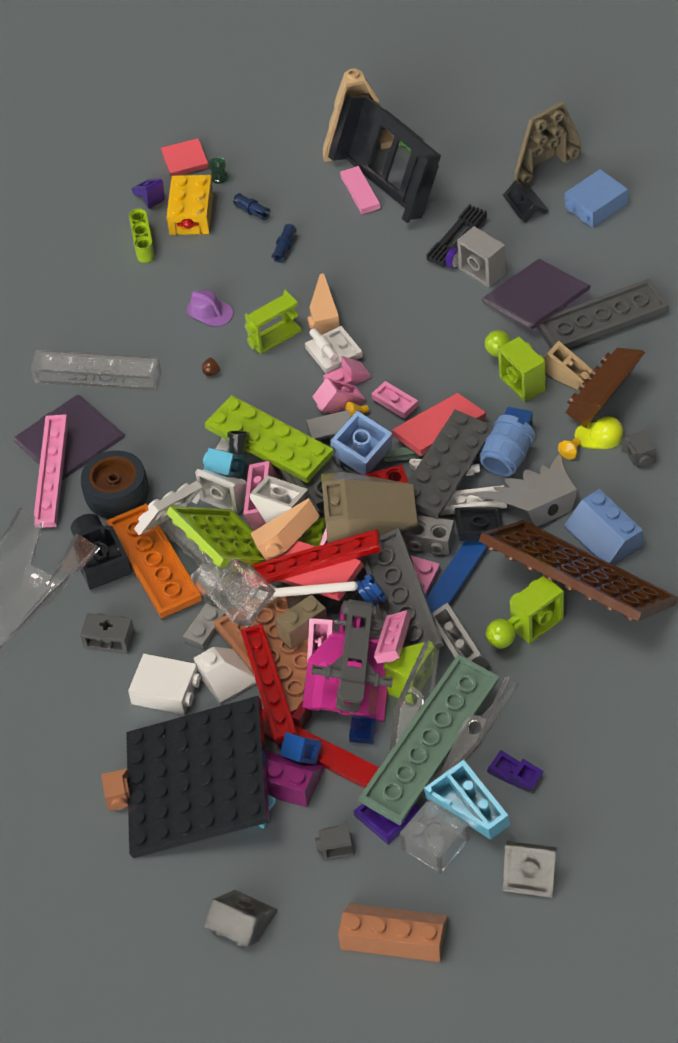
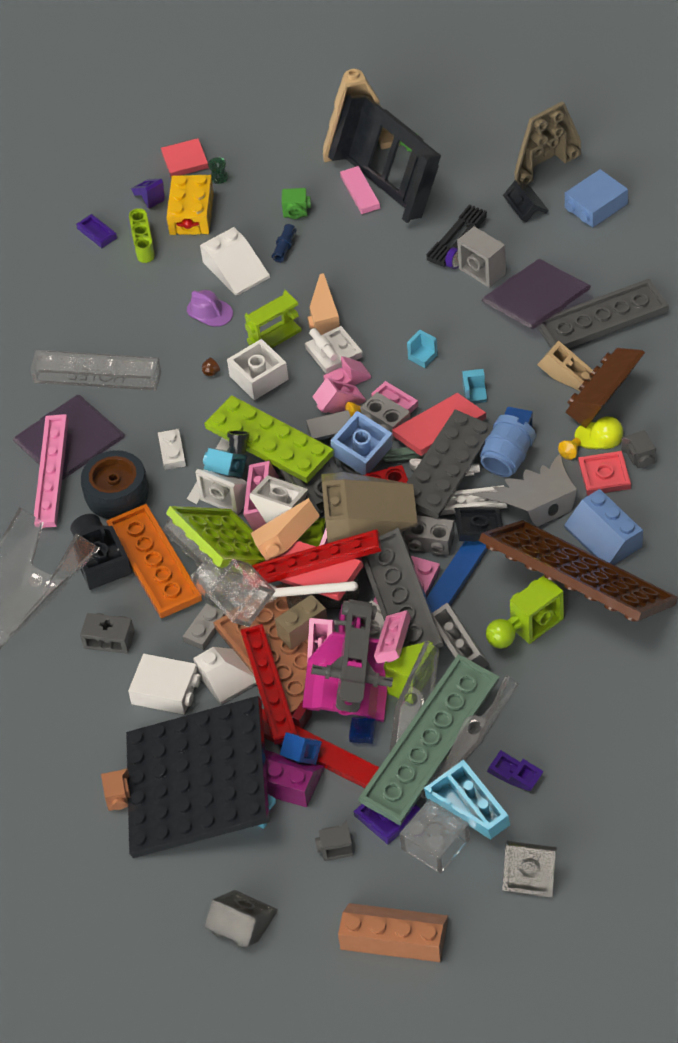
white plate [134,481,203,536] -> none
dark blue pin [233,193,270,220] -> none
blue wheel [356,573,388,606] -> none
lime brick [484,330,546,402] -> none
none -> dark purple tile [76,214,117,248]
none -> white plate [158,429,186,470]
none -> white slope [200,227,270,296]
none -> white brick [227,339,289,400]
none -> bright green brick [282,188,311,219]
none -> light grey brick [360,392,411,441]
none -> medium azure panel [407,330,438,368]
none -> medium azure panel [462,369,487,404]
none -> coral tile [578,451,631,496]

